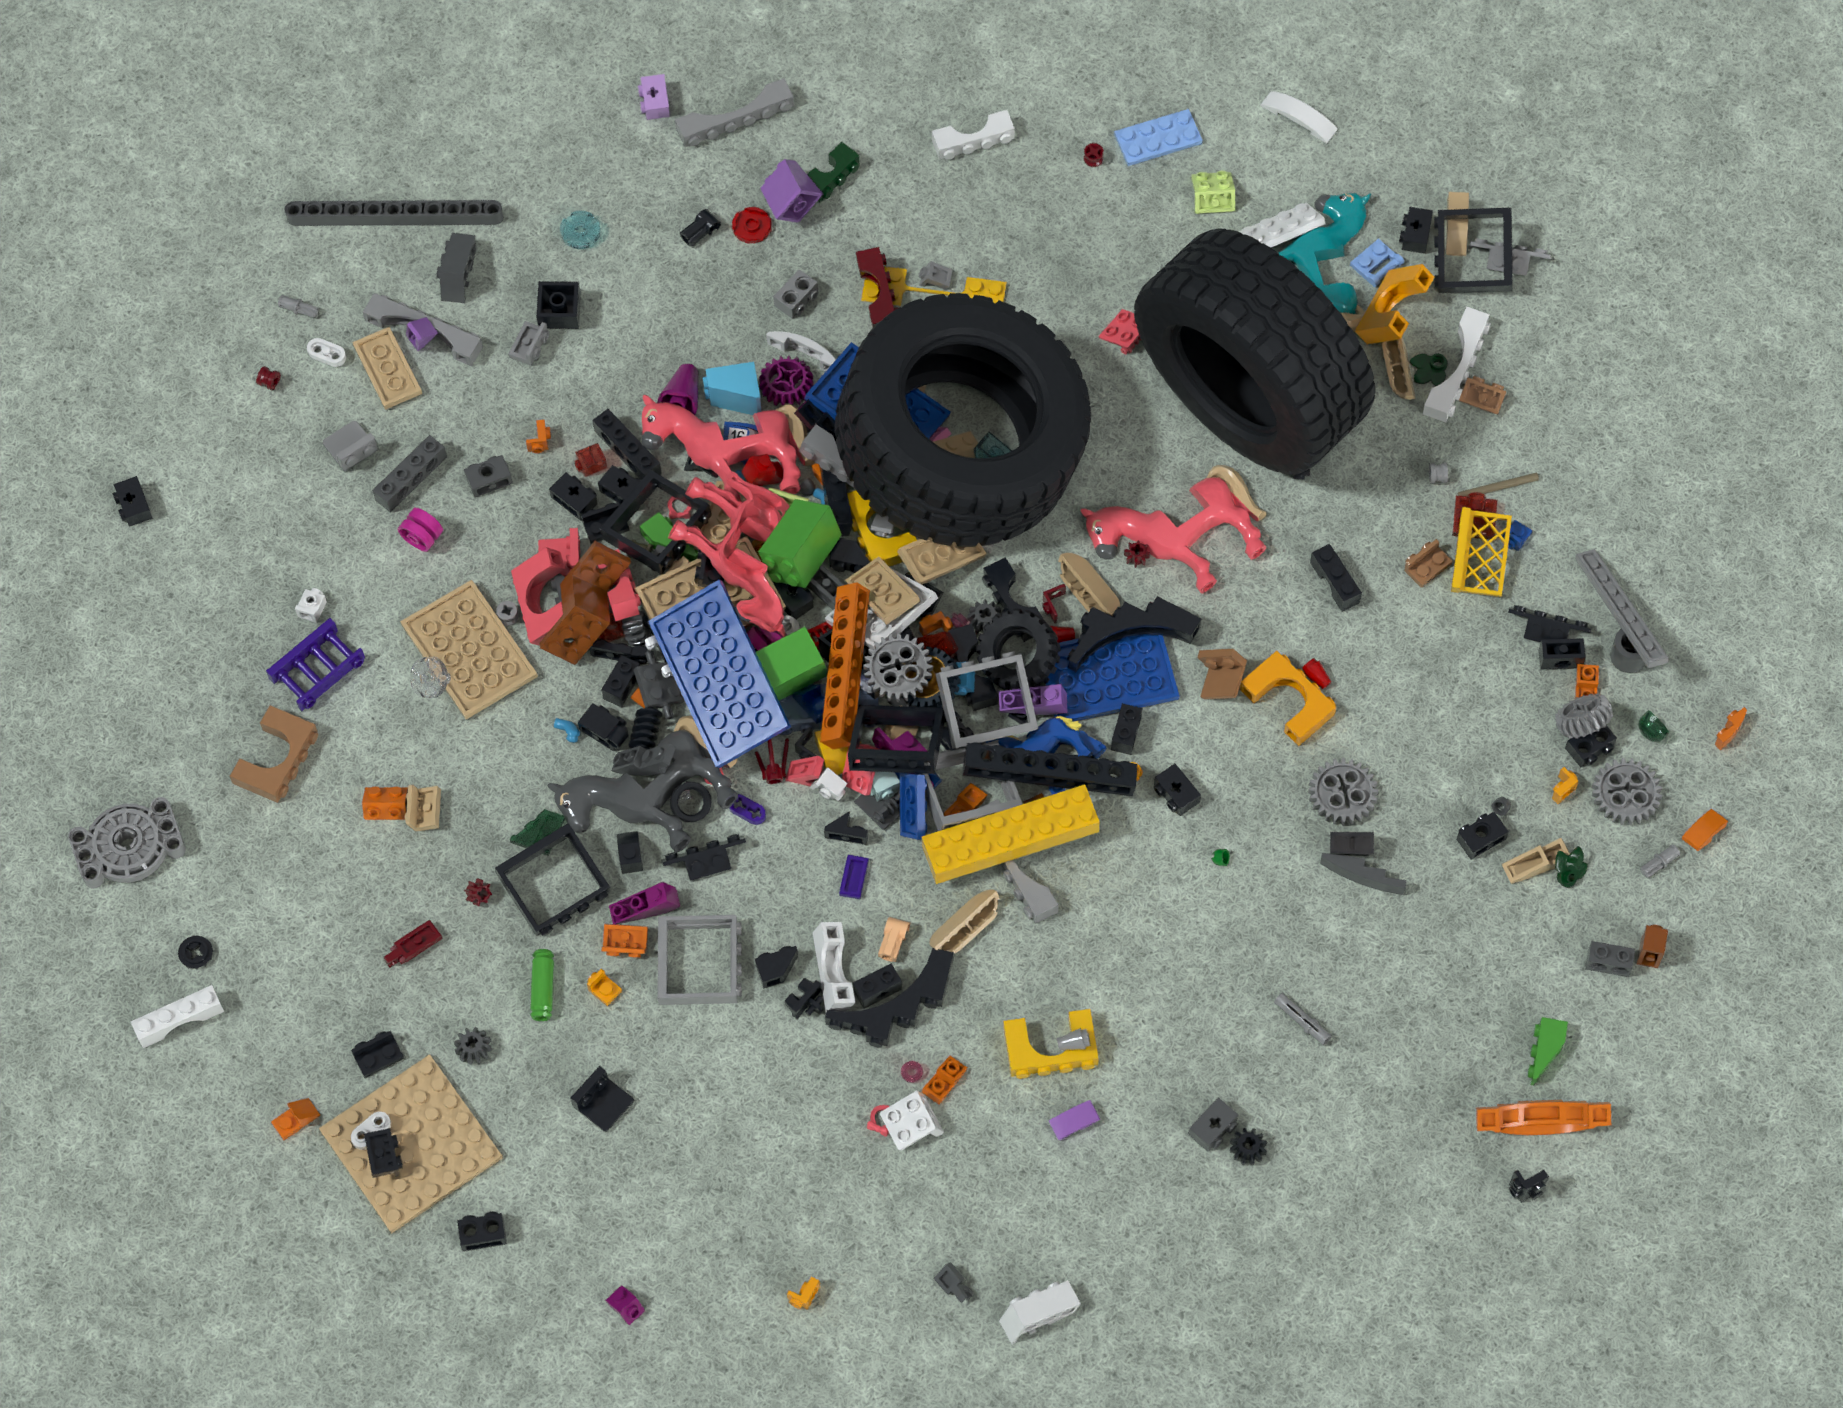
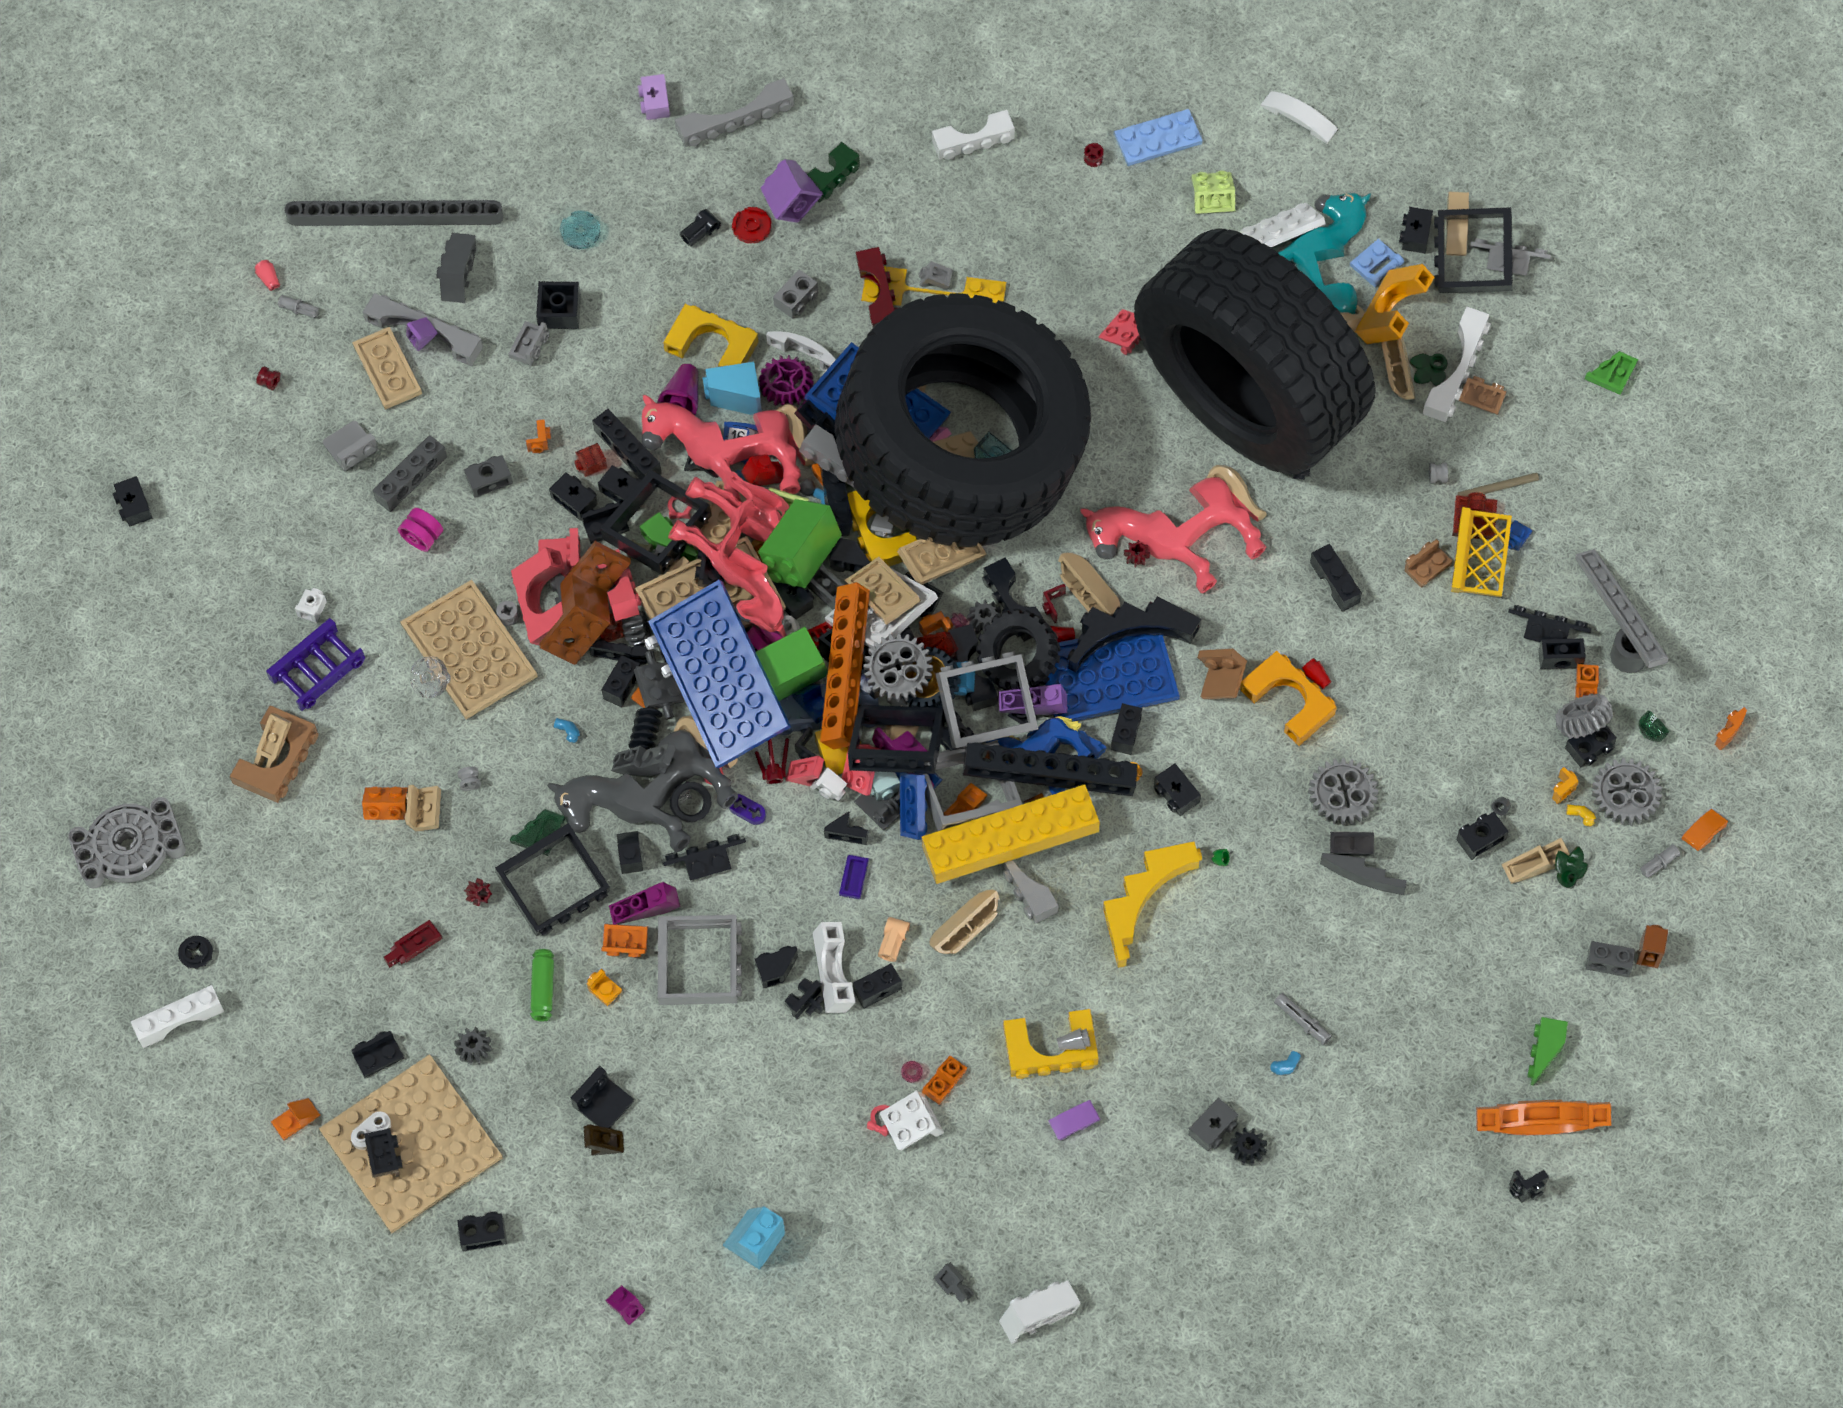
white plate [307,338,346,367] -> none
black hinge [578,703,629,751] -> none
light orange bracket [787,1276,821,1310] -> none
black arch [825,948,954,1048] -> none
none -> coral cone [254,260,280,291]
none -> tan hinge [254,713,292,768]
none -> light grey wheel [457,766,481,791]
none -> dark brown slope [583,1124,624,1156]
none -> yellow arch [663,304,759,367]
none -> medium azure slope [723,1206,785,1270]
none -> yellow arch [1103,841,1202,968]
none -> dark azure arm [1270,1051,1301,1075]
none -> yellow arm [1566,804,1596,826]
none -> bright green wing [1585,351,1638,395]

